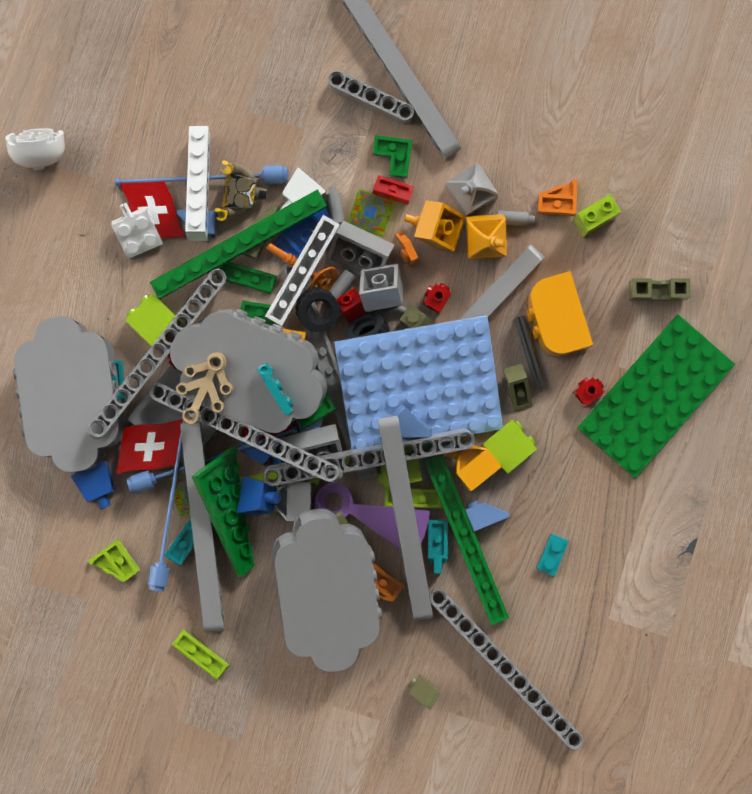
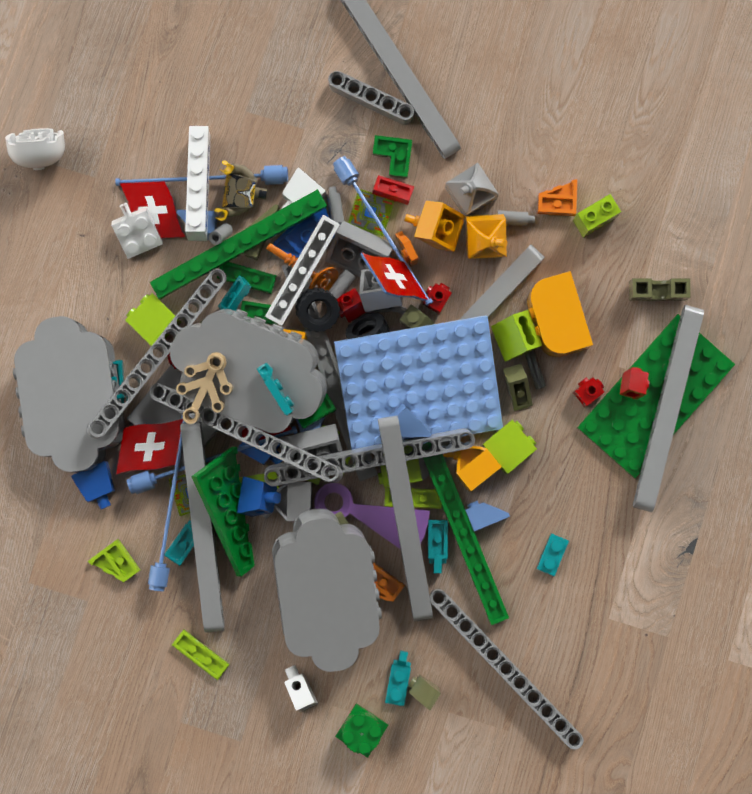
none -> light grey cylinder [209,223,233,245]
none -> teal plate [218,275,251,311]
none -> white torso [285,665,318,712]
none -> flag [333,156,433,306]
none -> green piece [335,703,389,758]
none -> teal hinge [385,650,411,706]
none -> lime piece [491,310,543,362]
none -> red brick [620,367,649,400]
none -> light grey beam [633,305,704,512]

